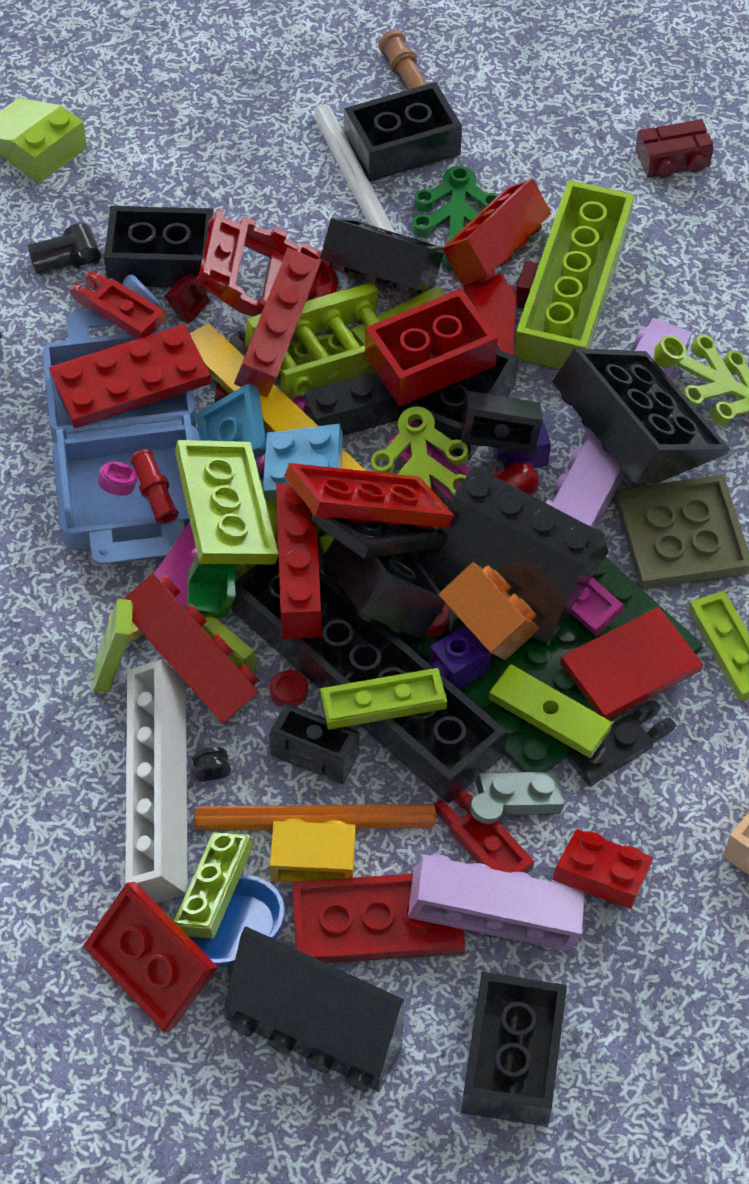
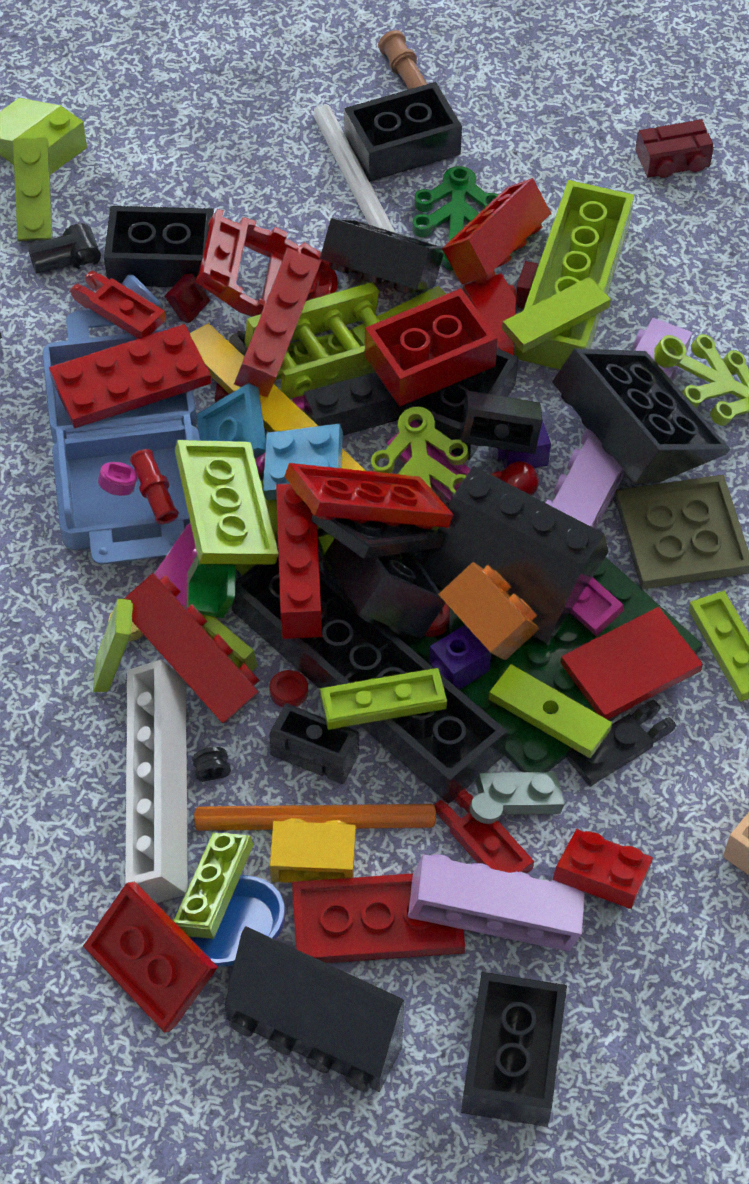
none -> lime plate [13,137,53,241]
none -> lime tile [502,277,611,353]

